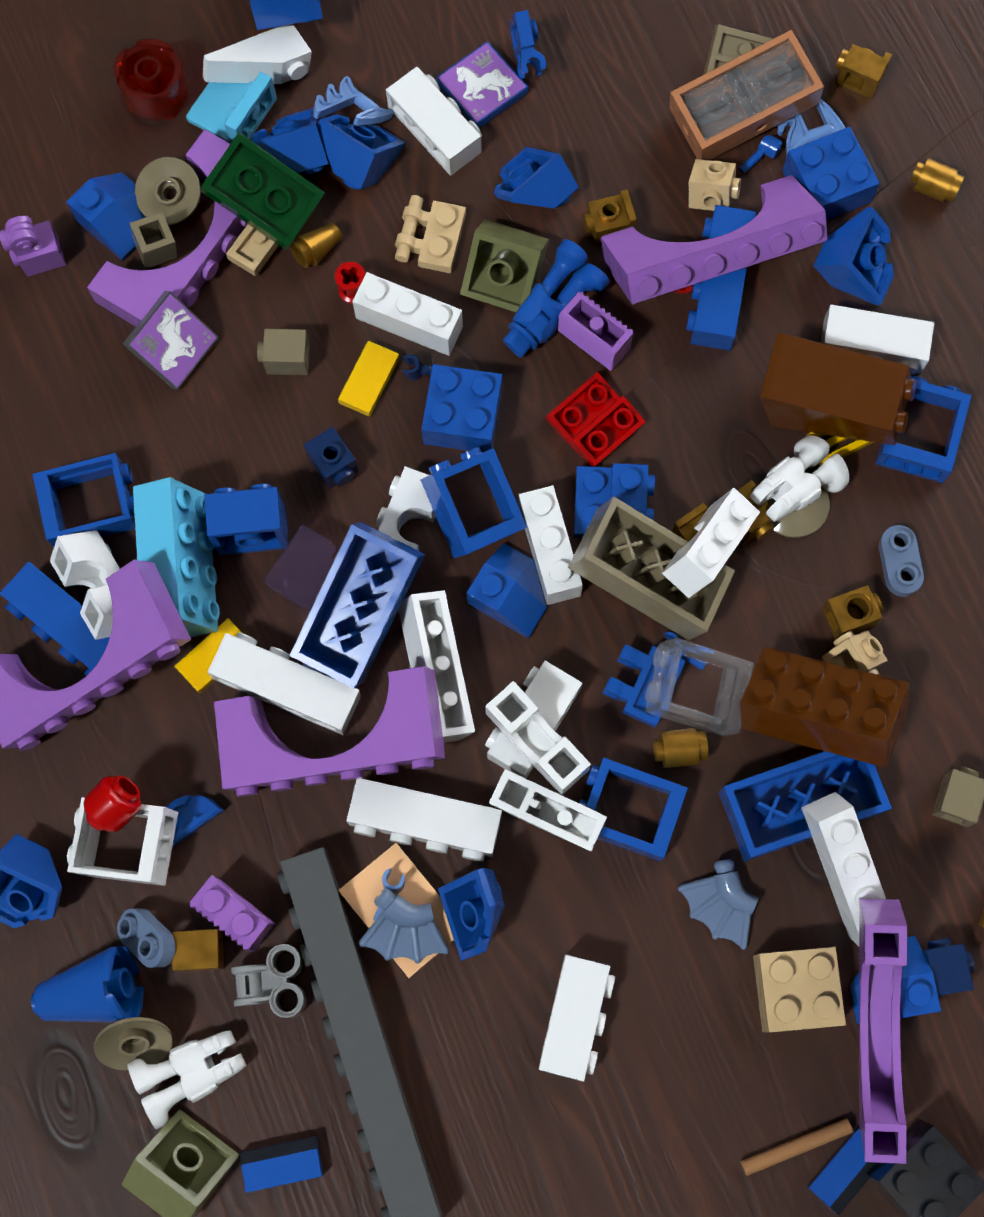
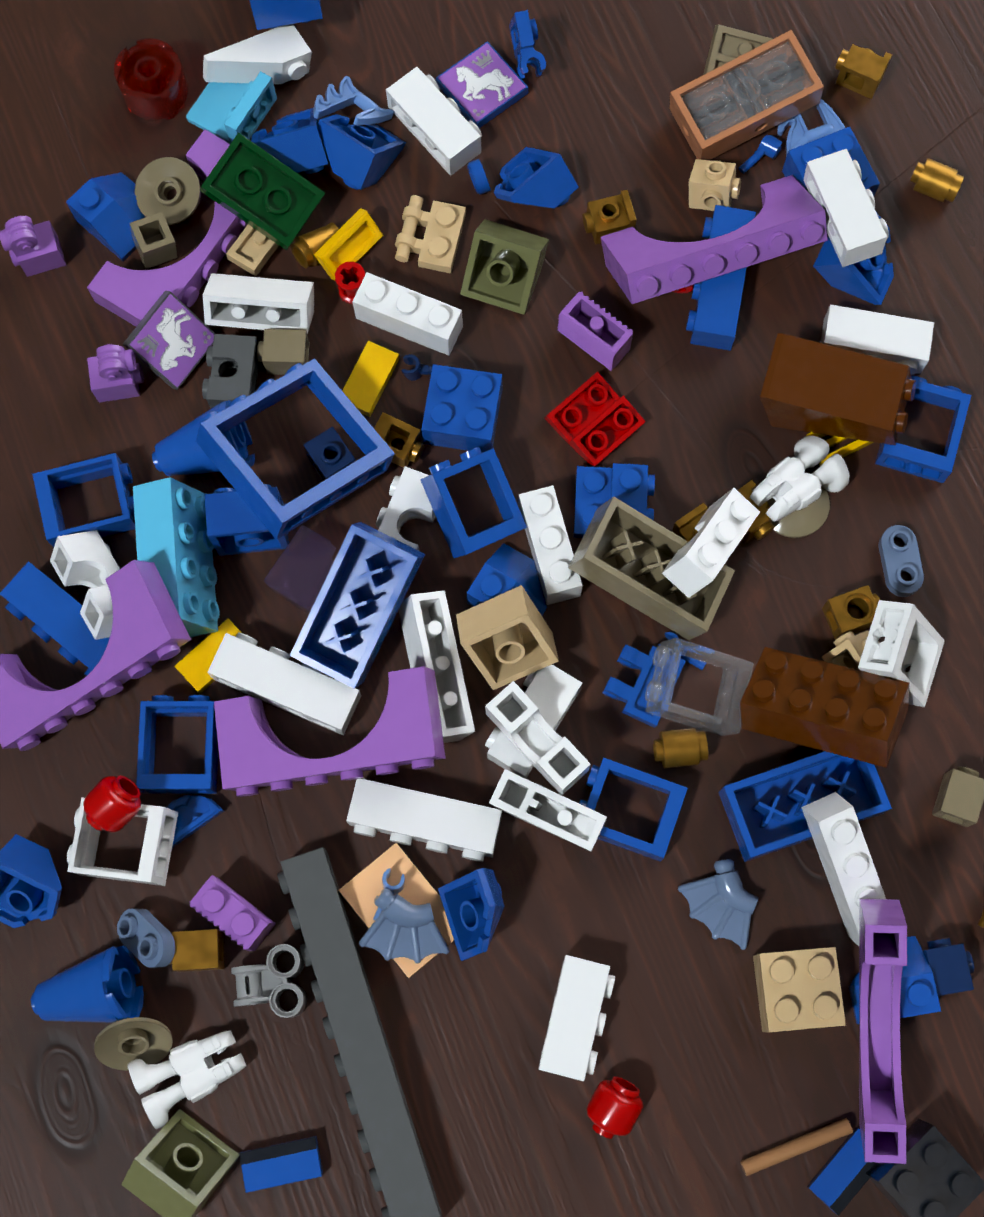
blue piece [502,239,610,358] -> none
none -> medium lavender brick [87,344,144,403]
none -> blue window [136,695,218,794]
none -> blue cone [152,400,255,476]
none -> blue window [196,358,395,540]
none -> dark grey brick [202,334,259,408]
none -> white brick [203,273,314,334]
none -> yellow tile [314,208,384,281]
none -> pearl gold brick [374,412,424,468]
none -> tan brick [456,585,559,690]
none -> blue tile [467,159,491,195]
none -> red head [586,1076,644,1139]
none -> white brick [804,149,889,267]
none -> white window [858,600,945,707]

